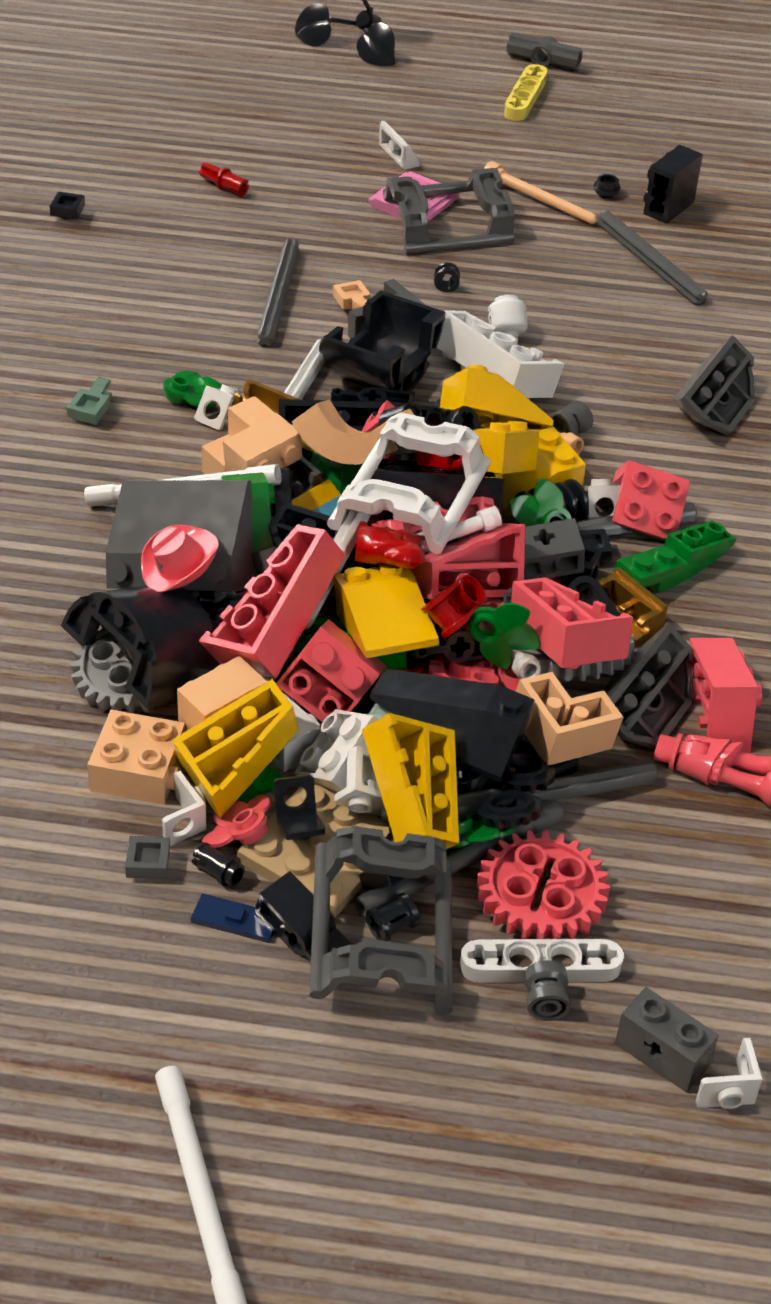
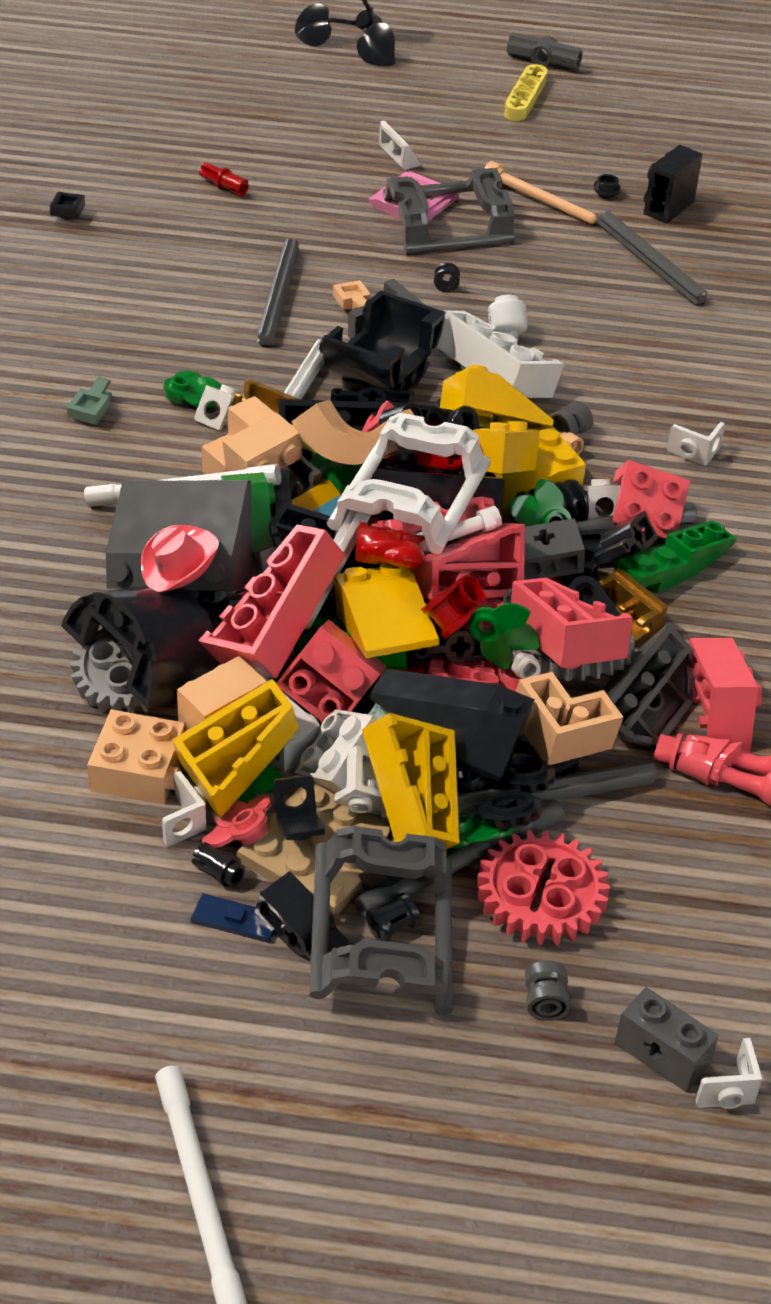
dark grey plate [125,836,170,879] -> none
white beam [460,939,624,983] -> none
dark grey wedge [672,335,755,435] -> none
none -> black piece [593,511,659,566]
none -> white bracket [667,422,725,466]

